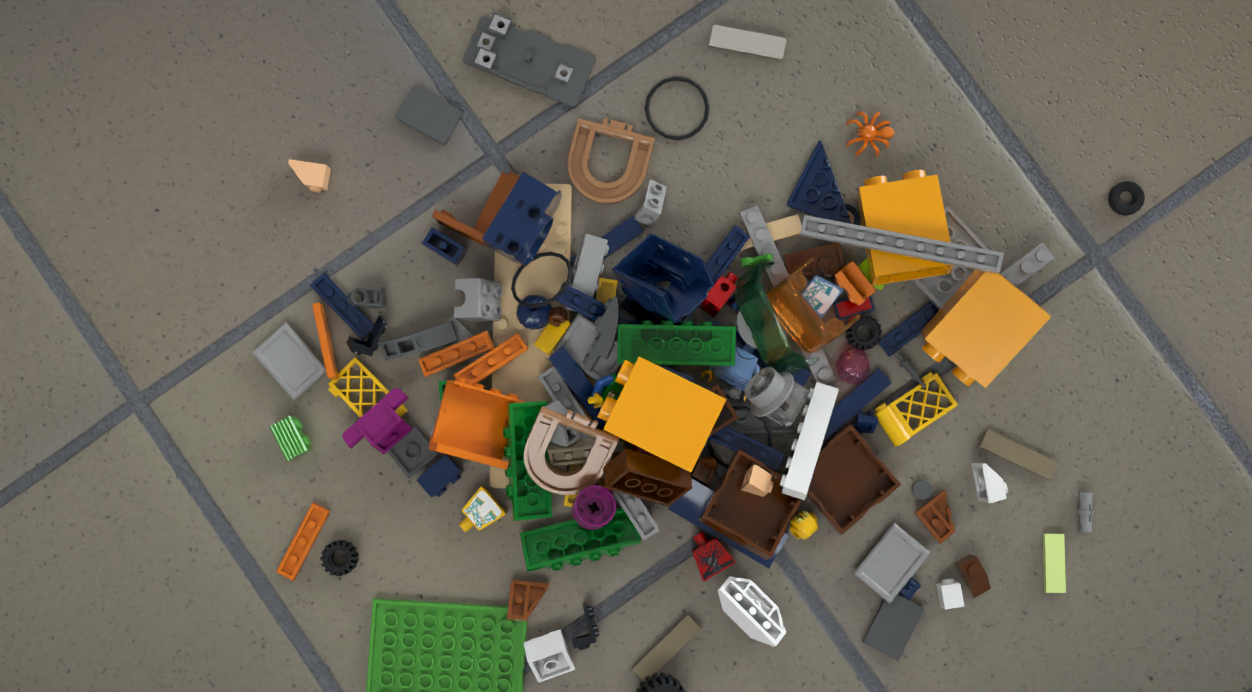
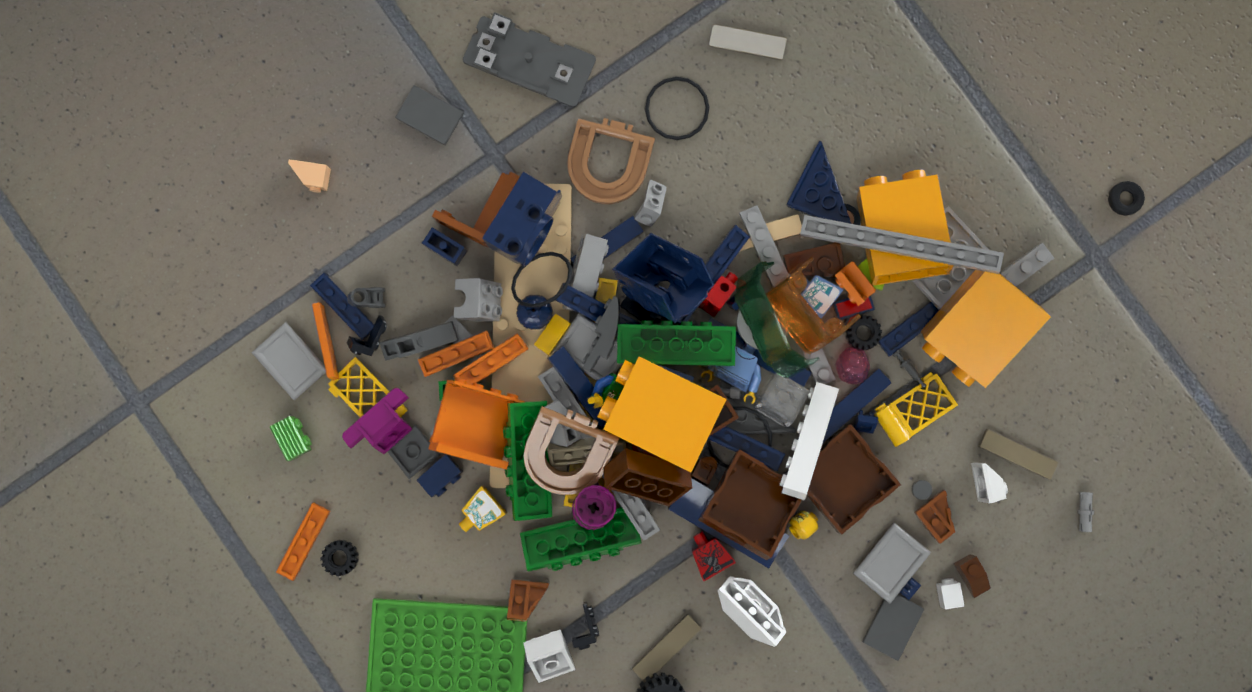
reddish brown piece [548,307,568,327] -> none
bright green bar [740,253,773,267] -> none
light nougat slope [741,465,773,497] -> none
light grey piece [744,367,794,417] -> none
orange animal [846,111,895,157] -> none
yellowish green tile [1043,533,1066,593] -> none

